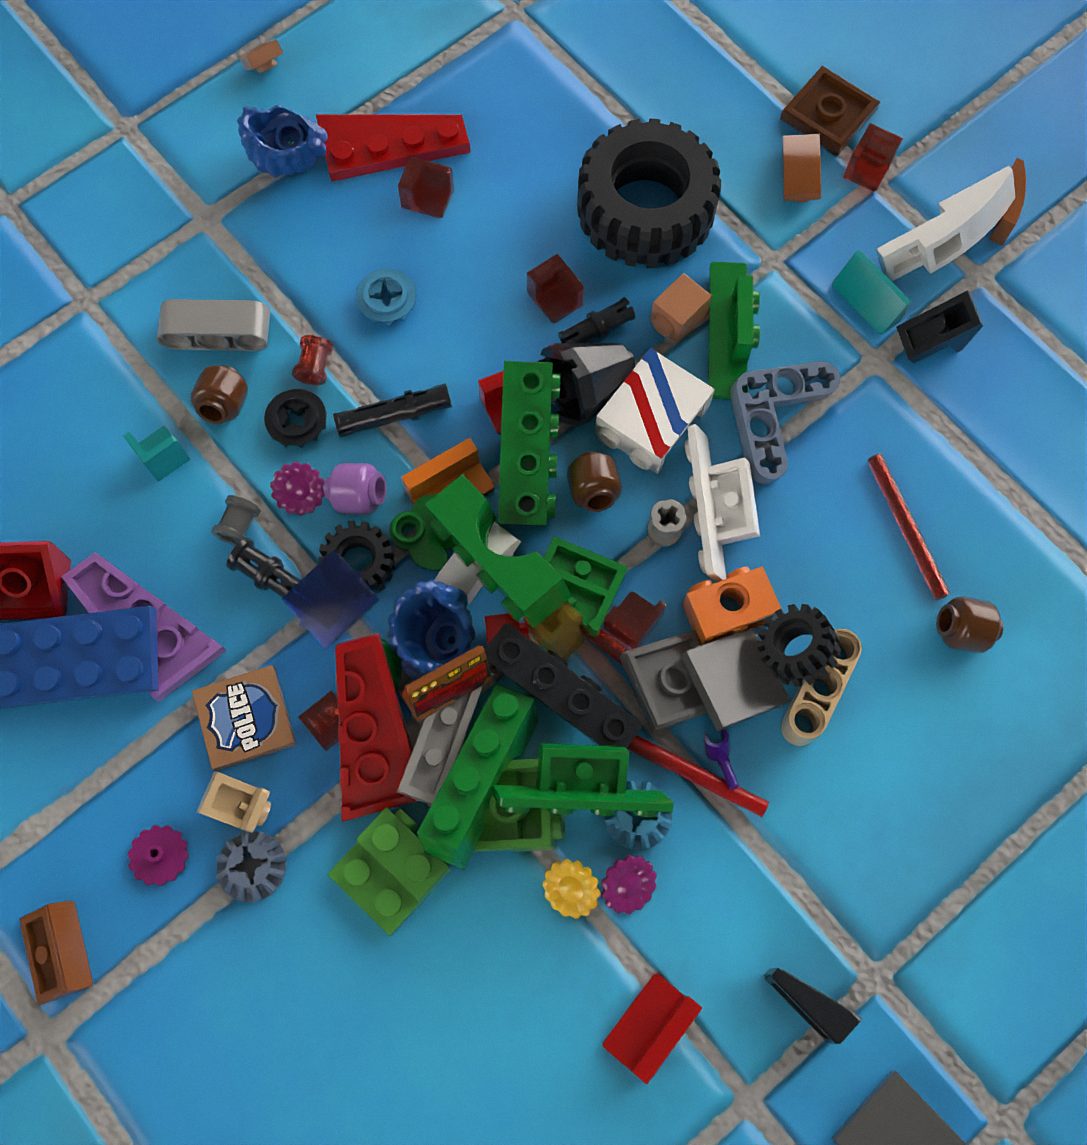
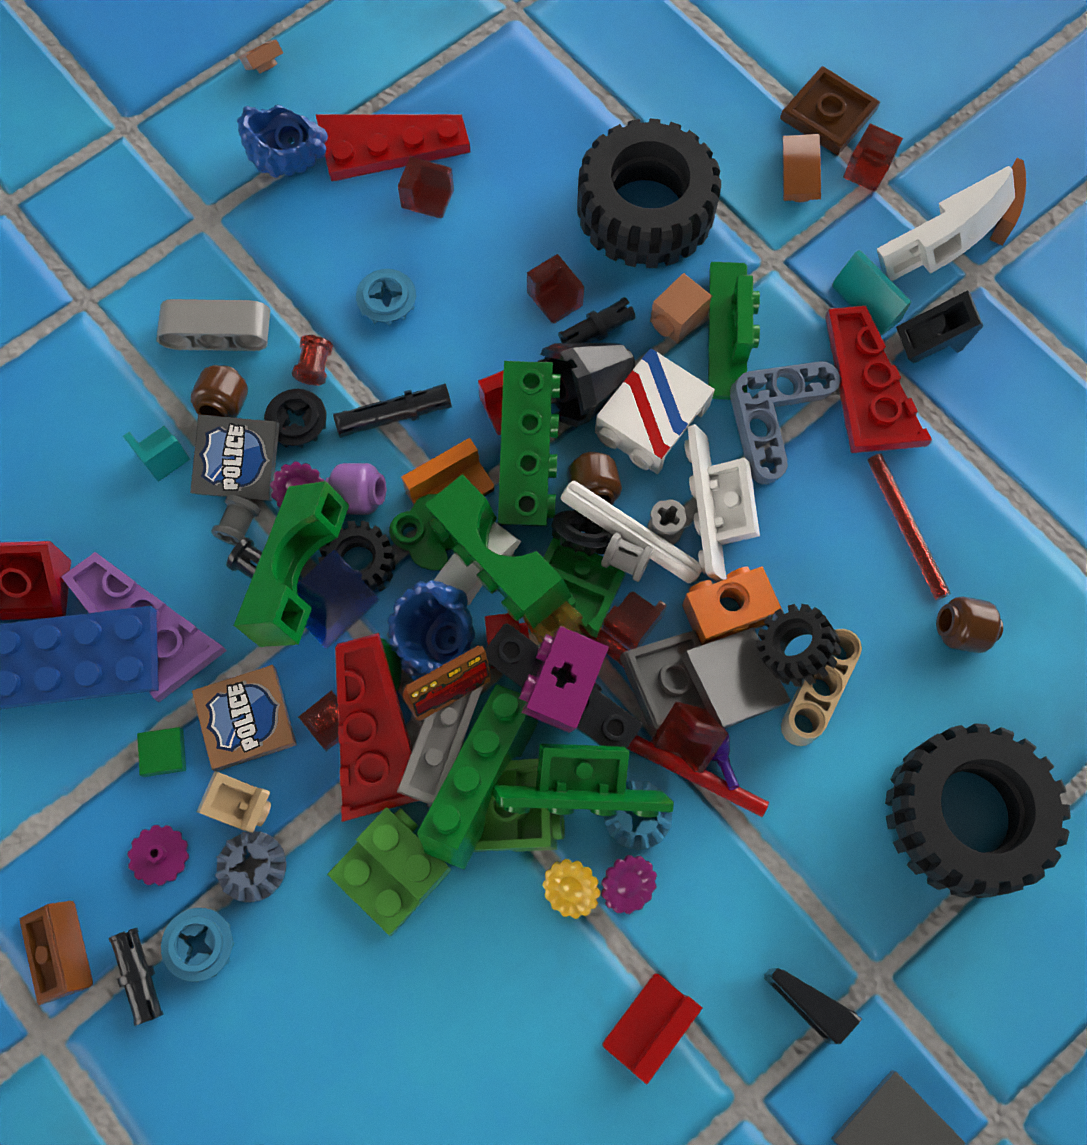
none -> black pin [109,928,164,1026]
none -> green tile [137,727,186,777]
none -> dark azure gear [161,908,235,982]
none -> tile [190,415,280,501]
none -> green arch [233,481,349,647]
none -> magenta brick [519,626,609,733]
none -> black gear [551,510,613,556]
none -> white axle [561,481,702,584]
none -> light grey bush [601,532,653,582]
none -> clear red panel [651,702,728,773]
none -> red wing [825,306,932,453]
none -> black tyre [885,724,1071,898]

